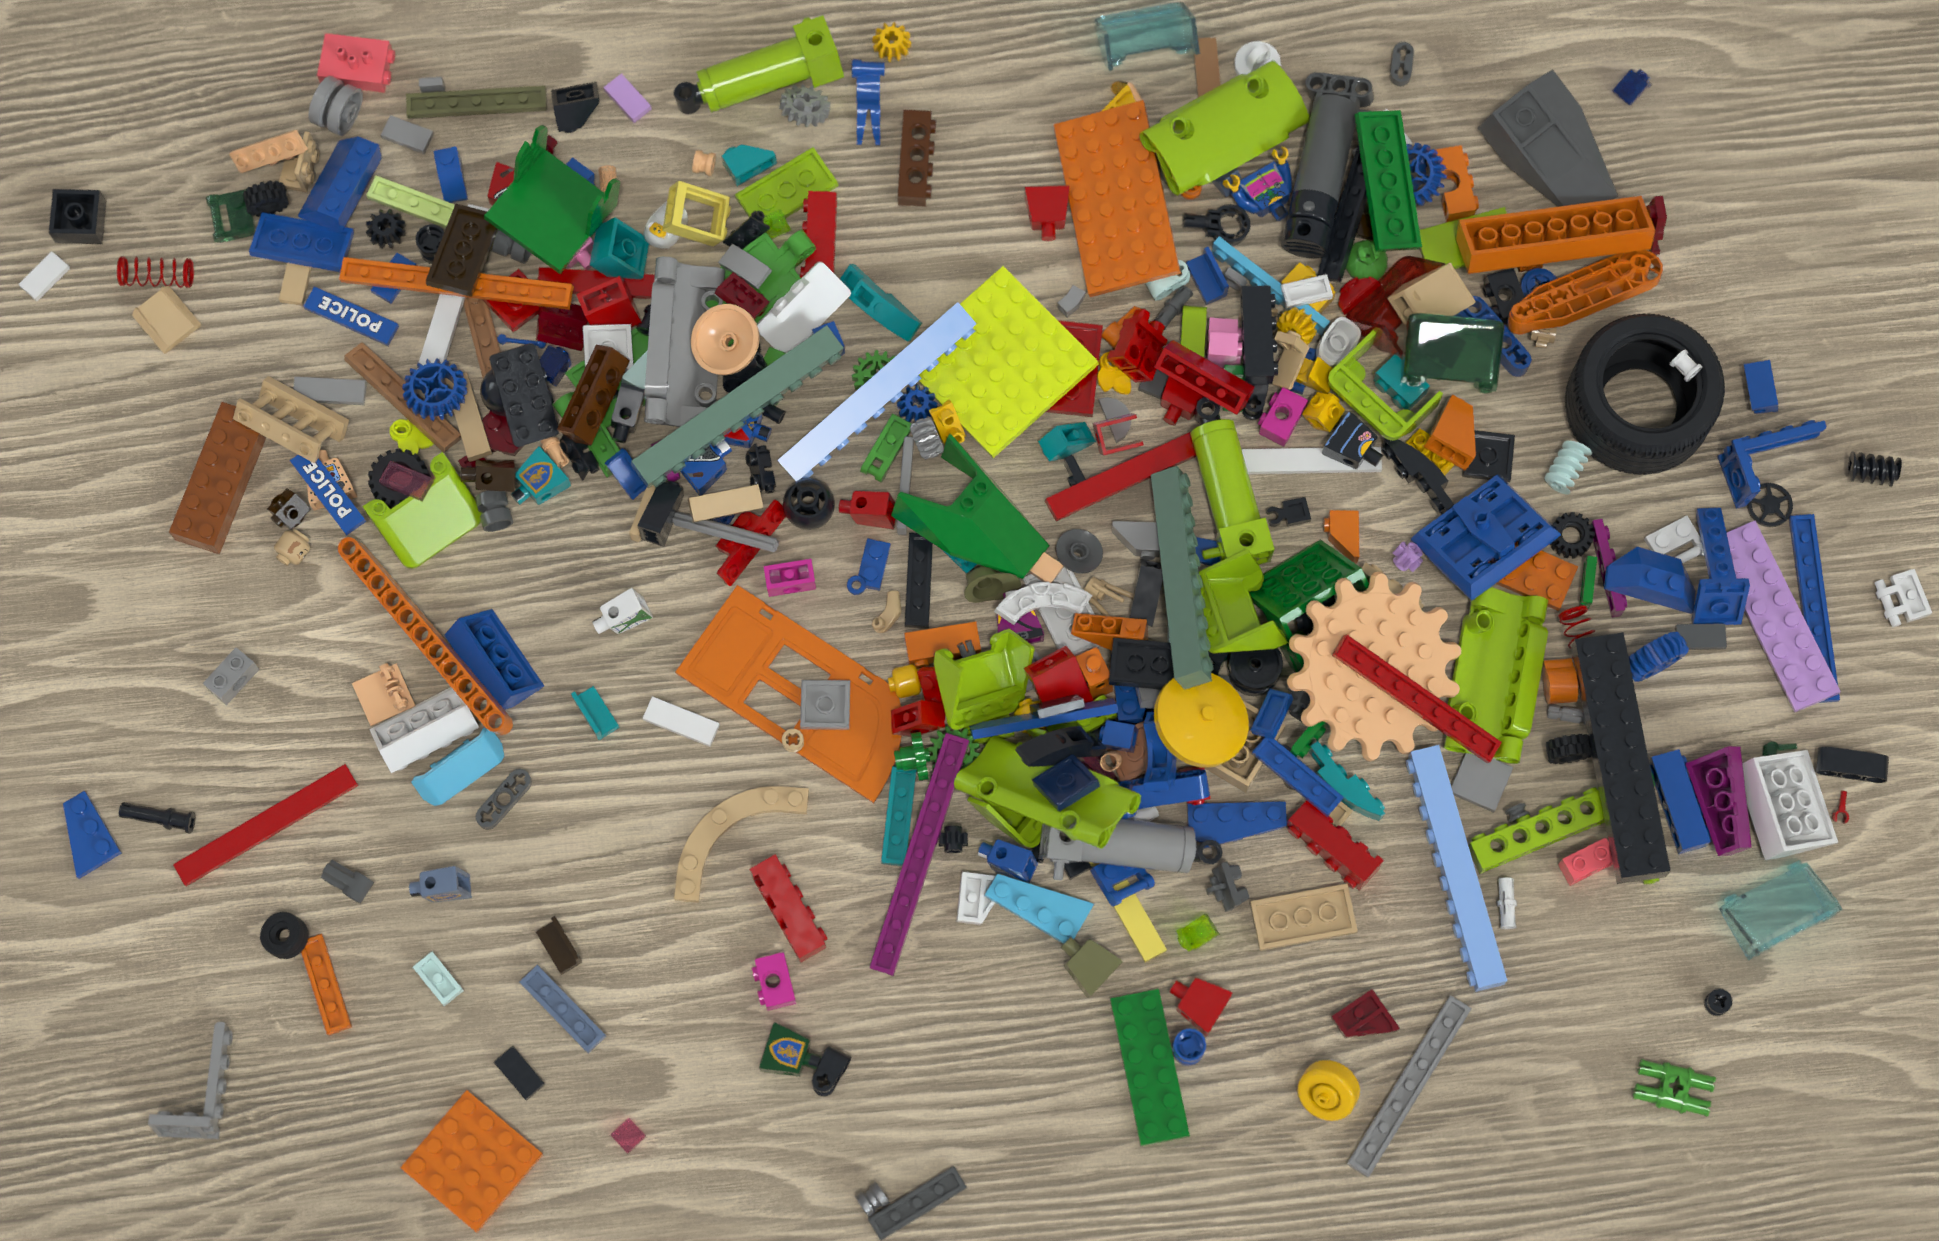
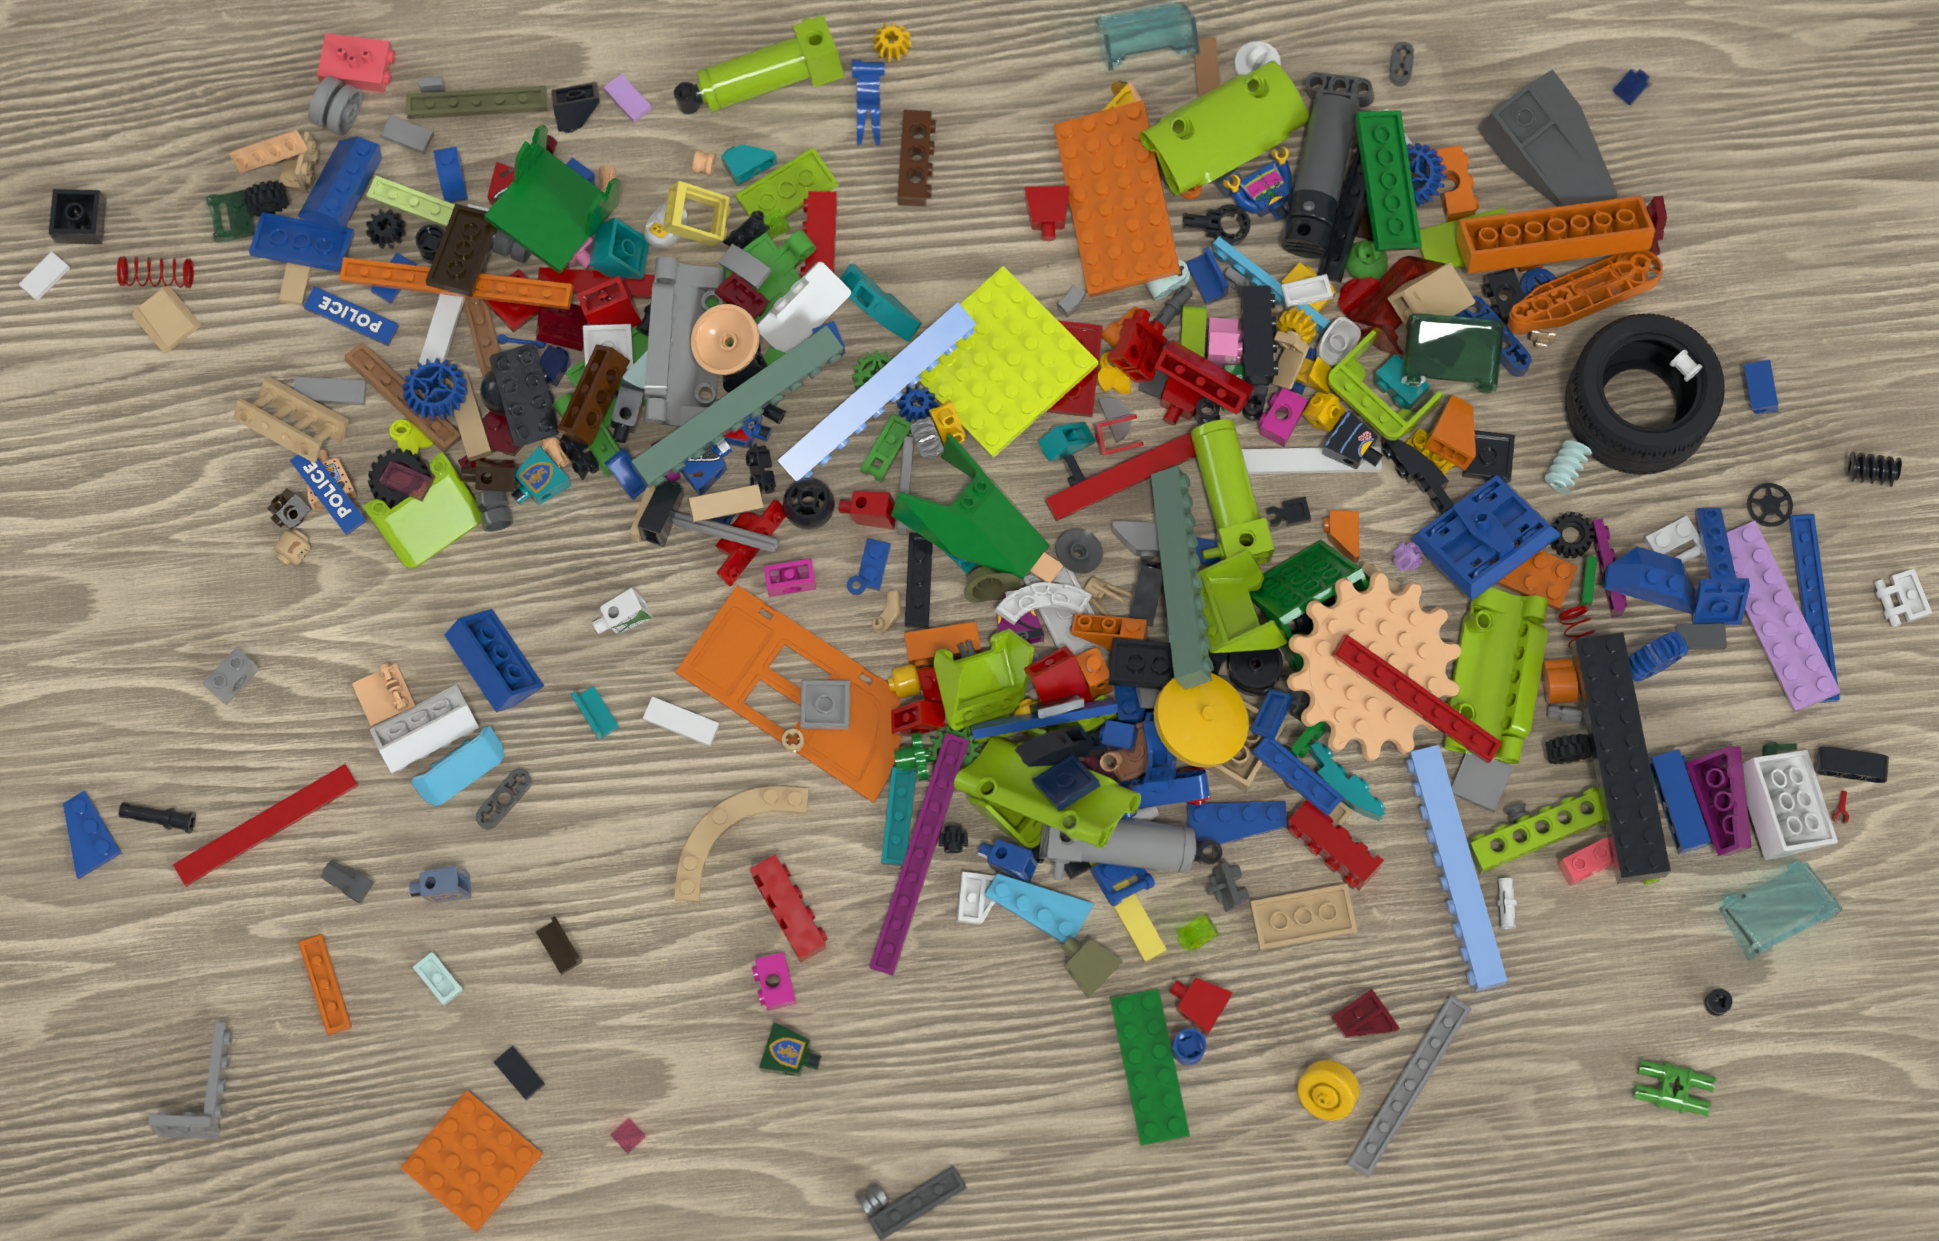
dark orange brick [169,402,267,555] -> none
black tyre [260,912,308,959] -> none
orange beam [338,537,513,735] -> none
sand blue plate [520,965,606,1054] -> none
light grey gear [779,84,831,127] -> none
black piece [812,1046,851,1097] -> none
blue bracket [1717,420,1826,509] -> none

